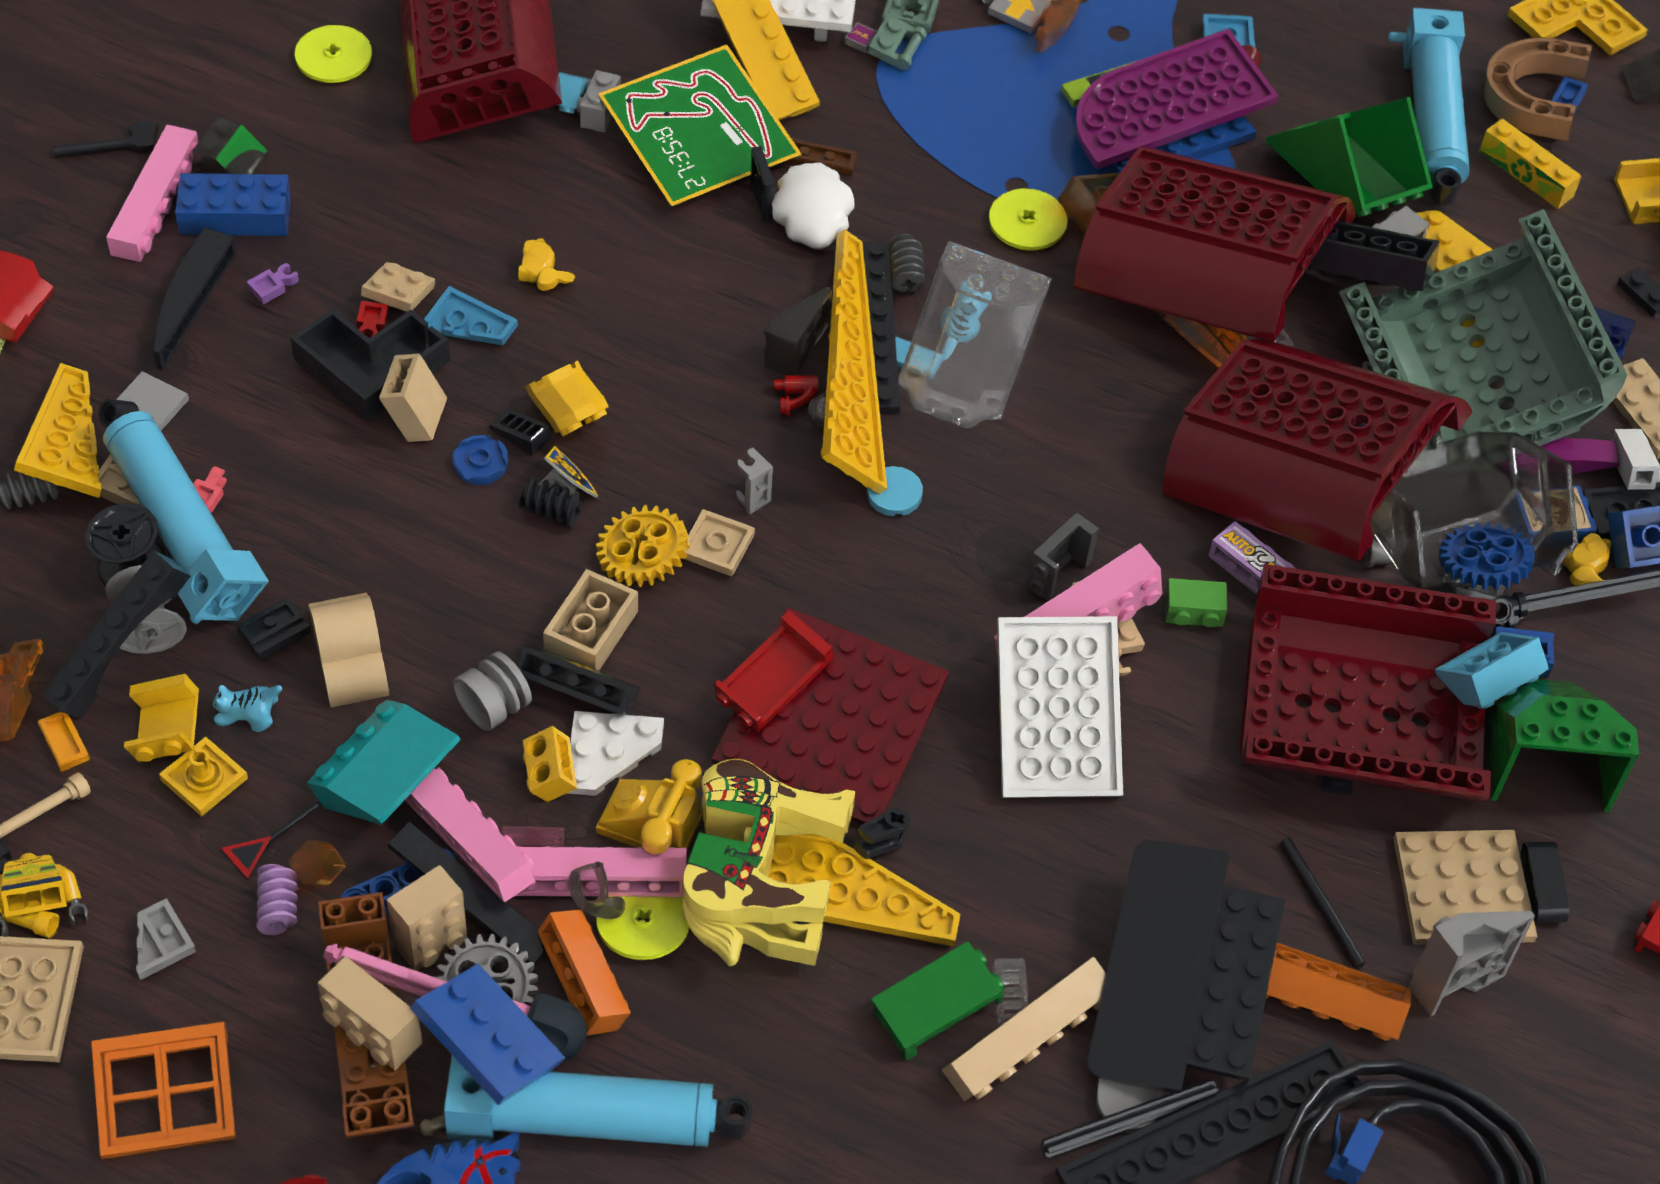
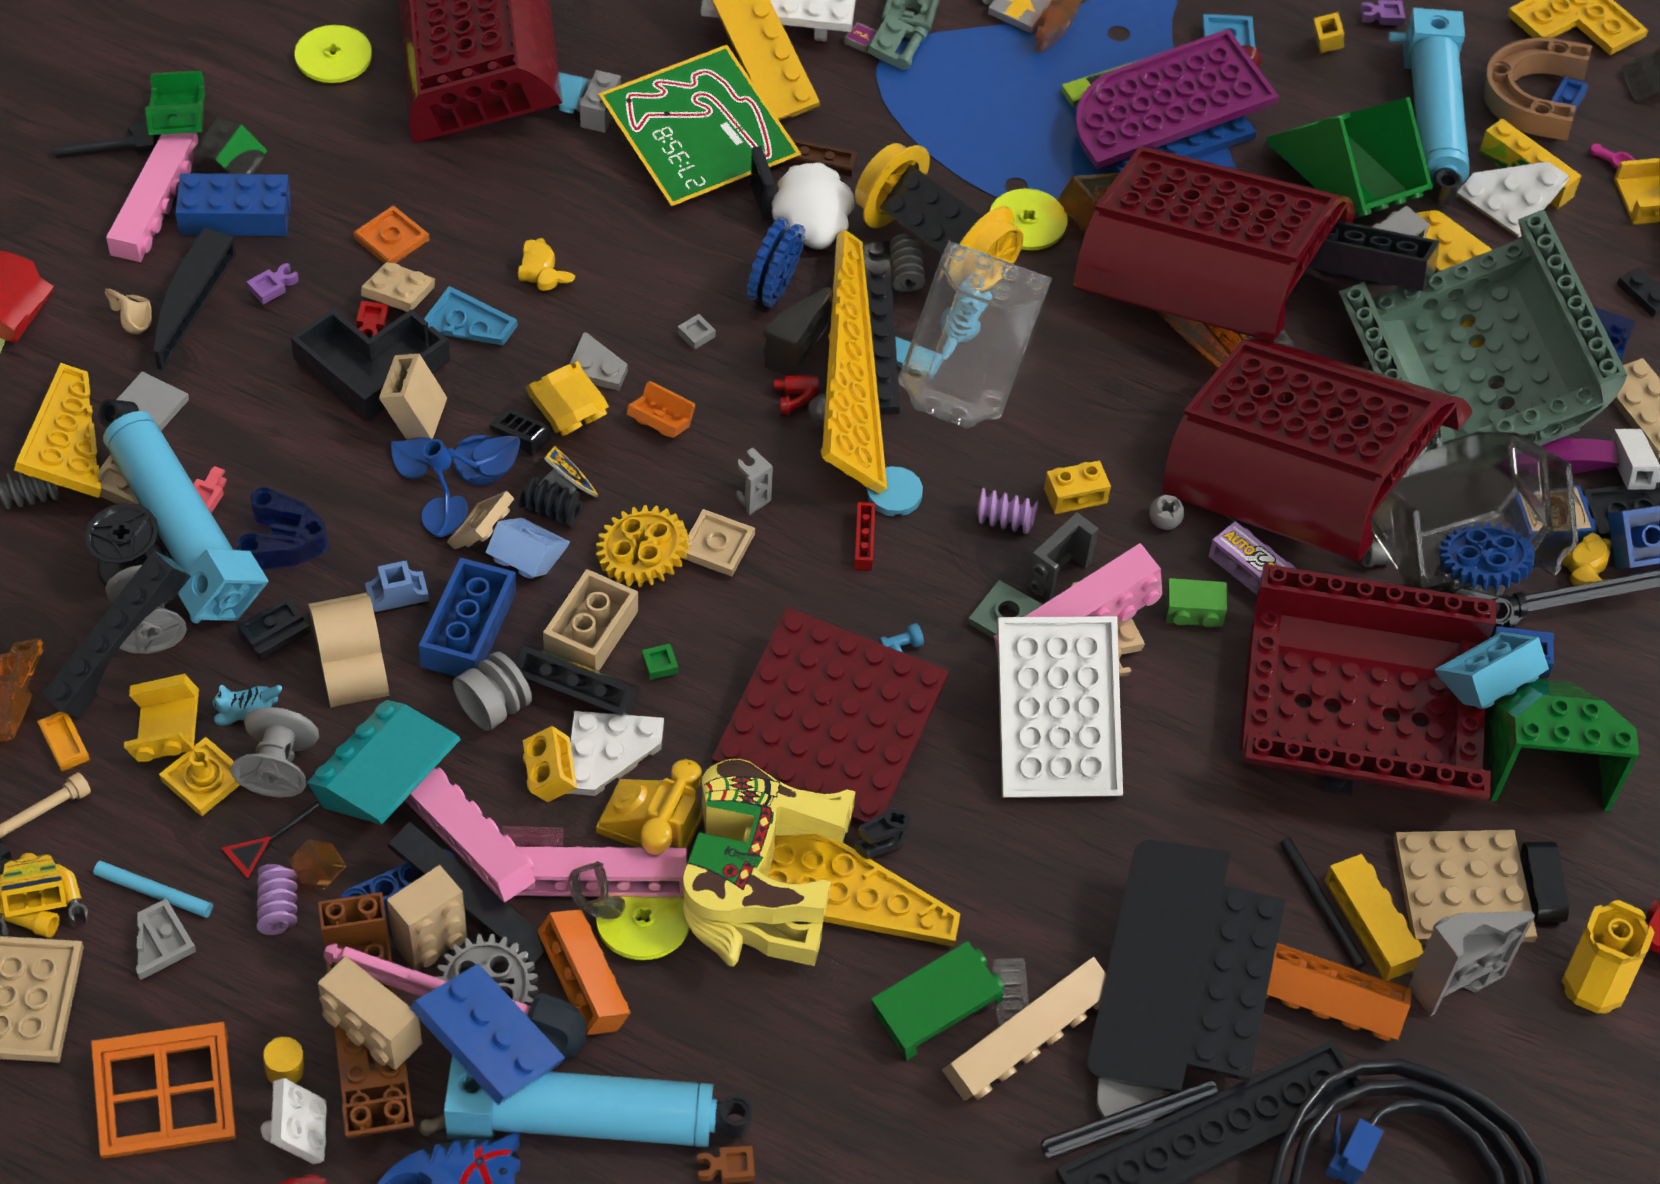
red panel [714,610,834,732] -> none
none -> medium azure piece [93,861,213,918]
none -> tan piece [105,289,152,335]
none -> green panel [145,71,205,135]
none -> light grey piece [230,707,319,798]
none -> clear blue connector [236,487,329,569]
none -> white plate [261,1078,327,1164]
none -> yellow piece [263,1037,304,1084]
none -> orange tile [353,205,429,264]
none -> medium blue brick [365,560,429,612]
none -> blue plant [391,436,520,537]
none -> blue brick [419,558,516,677]
none -> tan plate [447,491,514,550]
none -> light blue slope [485,518,570,579]
none -> light grey wing [570,333,628,391]
none -> orange bracket [626,381,695,438]
none -> green plate [642,644,678,680]
none -> light grey tile [677,314,716,350]
none -> dark orange plate [697,1146,755,1184]
none -> blue piece [747,217,806,308]
none -> red piece [854,502,875,571]
none -> brick [855,143,1023,293]
none -> dark azure piece [879,623,924,653]
none -> sand green piece [968,580,1043,639]
none -> lavender piece [977,487,1038,534]
none -> yellow brick [1044,460,1111,514]
none -> light grey piece [1149,495,1184,530]
none -> yellow brick [1314,12,1344,54]
none -> yellow brick [1324,854,1423,981]
none -> medium lavender plate [1360,0,1405,25]
none -> white plate [1458,162,1569,238]
none -> yellow brick [1561,900,1655,1014]
none -> dark pink piece [1589,144,1635,170]

